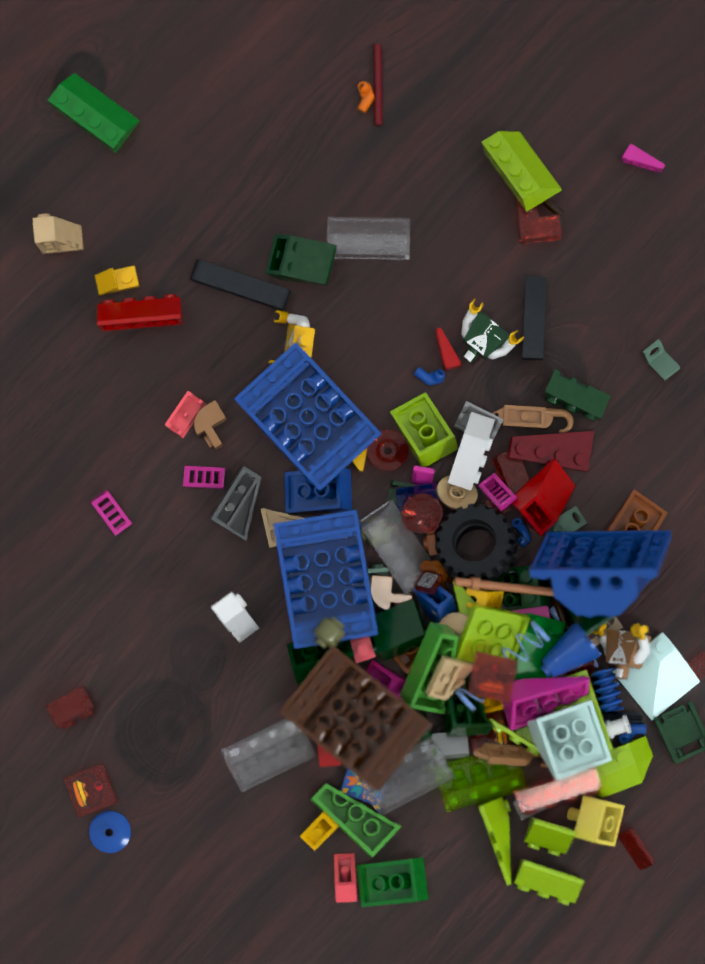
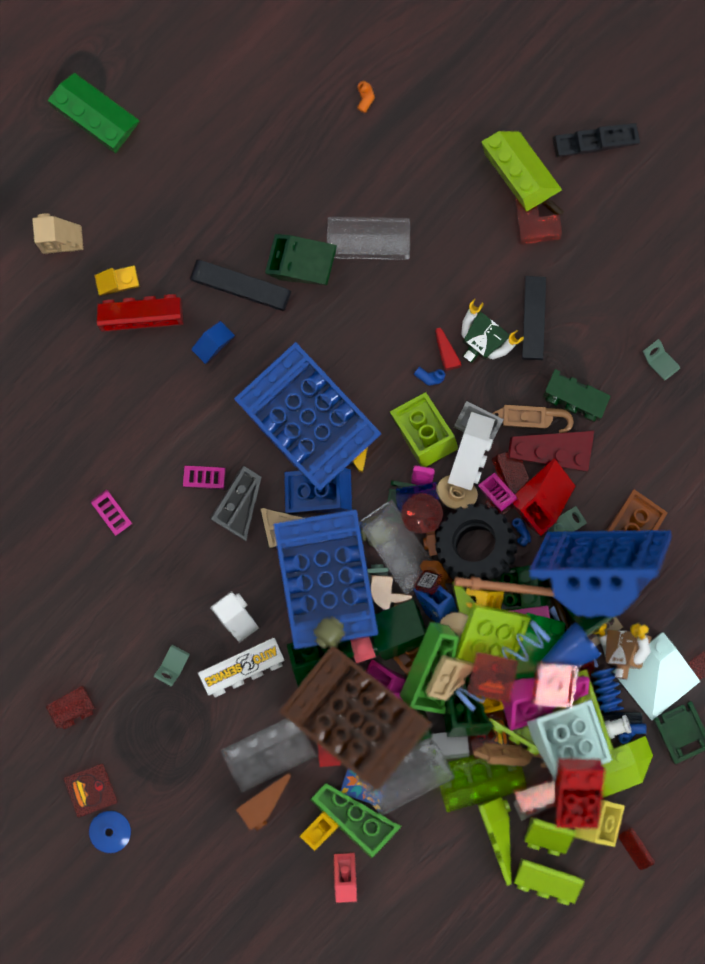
coral hinge [165,391,206,438] -> none
medium nougat brick [194,400,227,450] -> none
torso [268,310,315,364] -> none
green slope [357,857,429,907] -> none
clear red dish [367,429,408,471] -> none
dark red bar [373,44,383,126] -> none
dark pink slope [620,144,665,173] -> none
none -> sand green bracket [154,645,190,686]
none -> blue slope [191,321,235,364]
none -> brick [198,638,285,698]
none -> dark orange slope [236,772,292,831]
none -> clear red tile [531,661,579,708]
none -> black slope [552,123,640,157]
none -> red slope [556,758,605,828]

